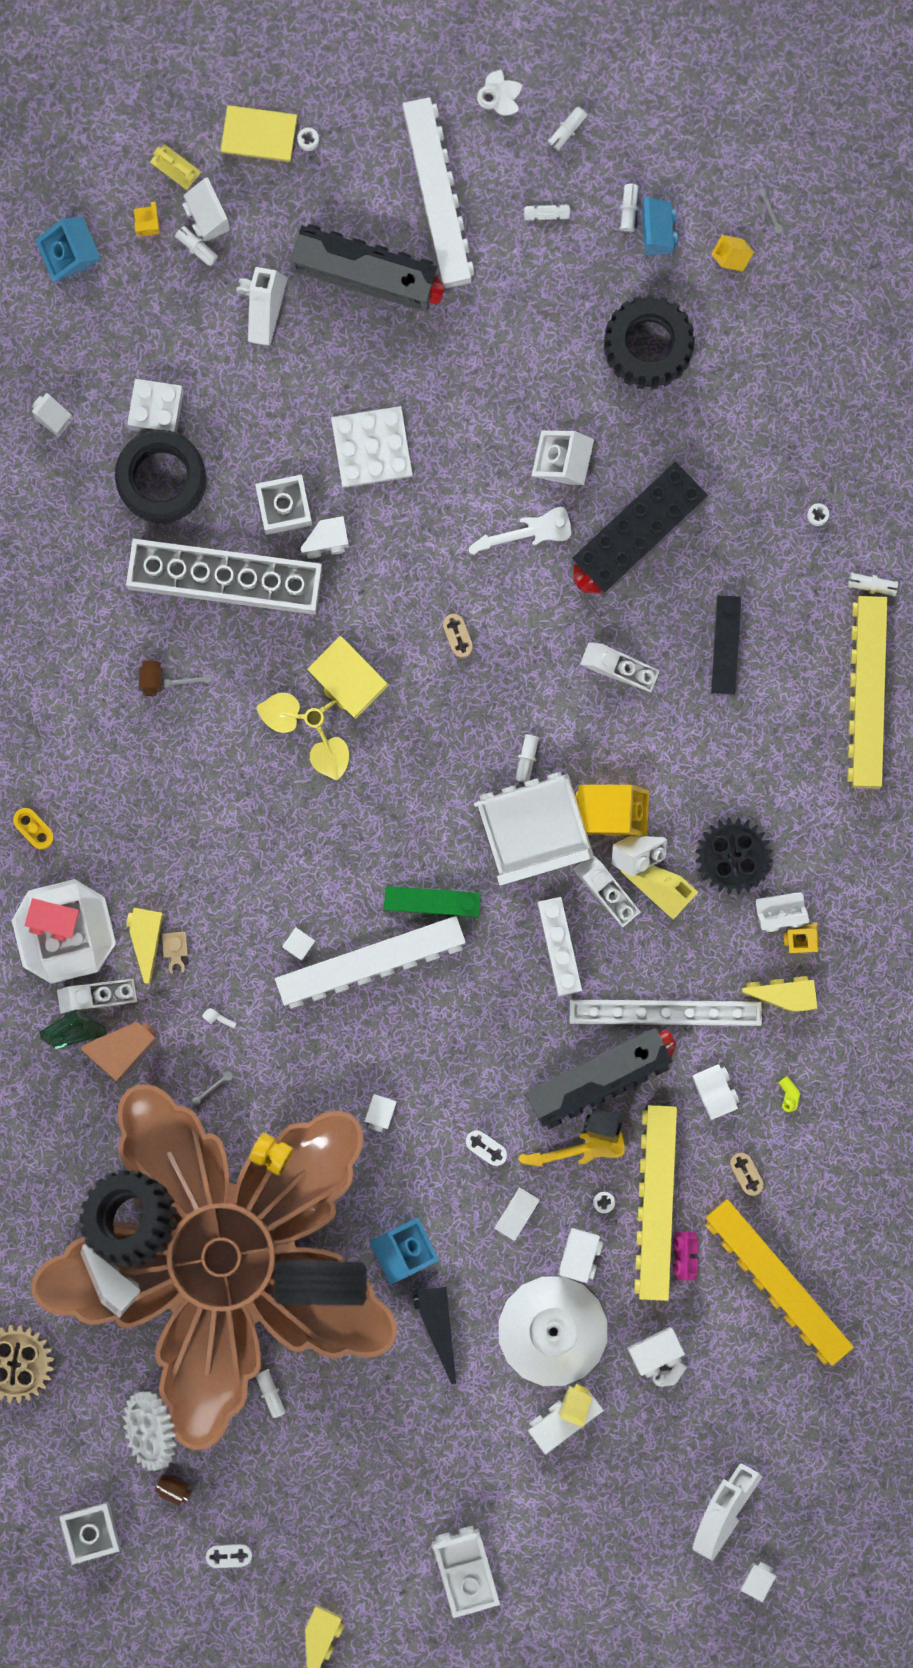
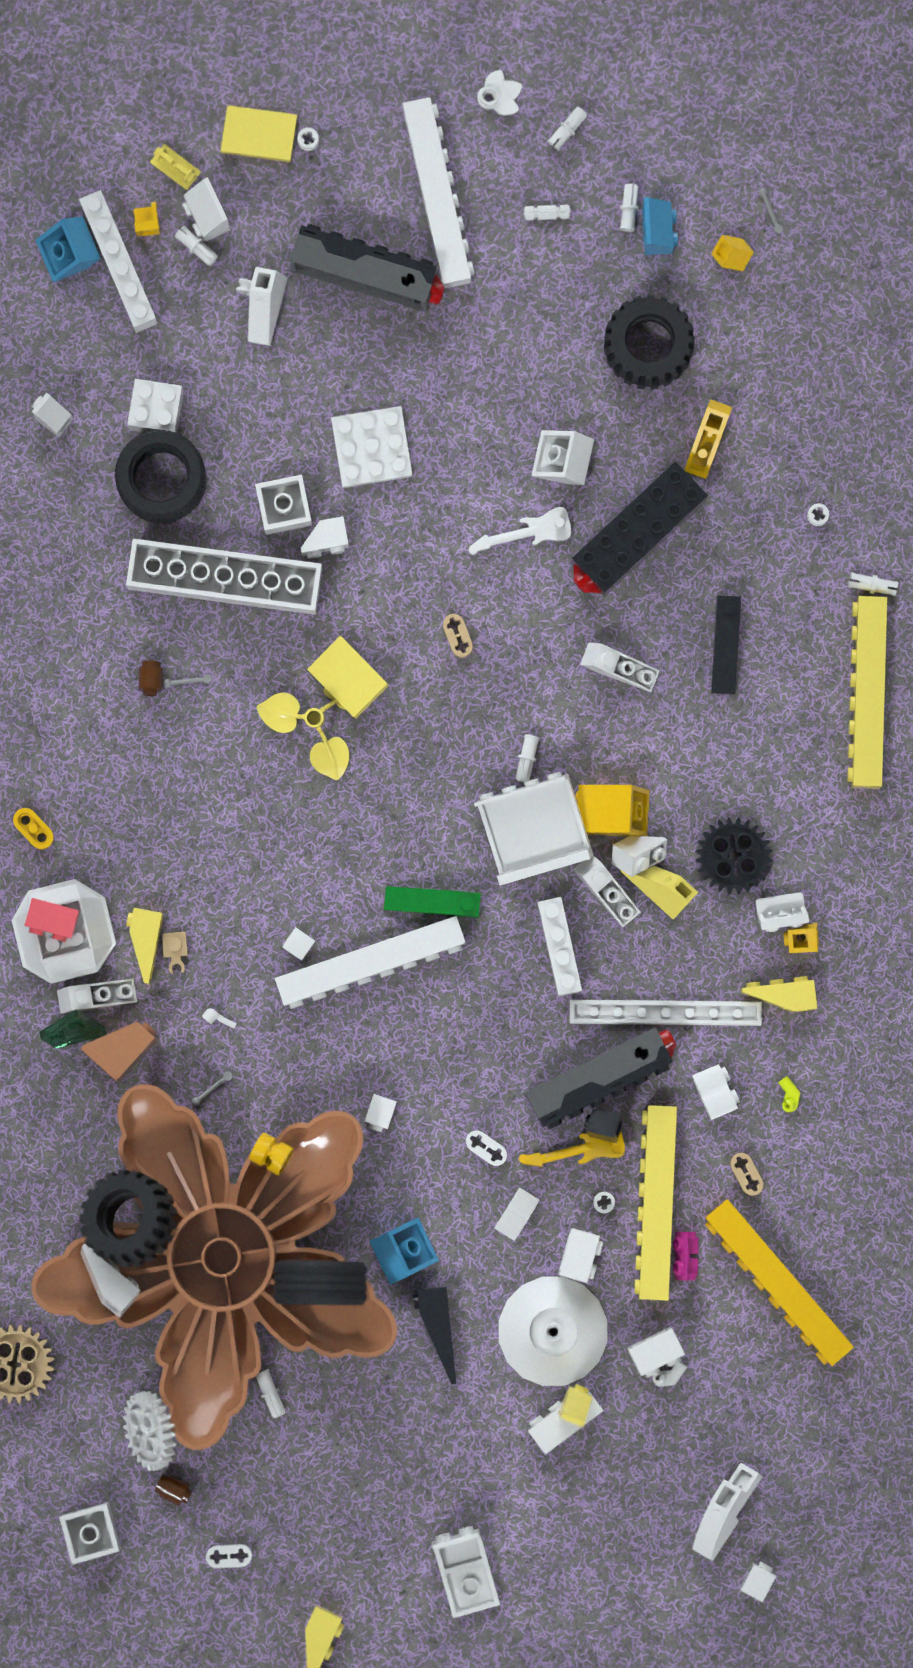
none -> white brick [79,190,158,333]
none -> yellow slope [684,399,733,479]

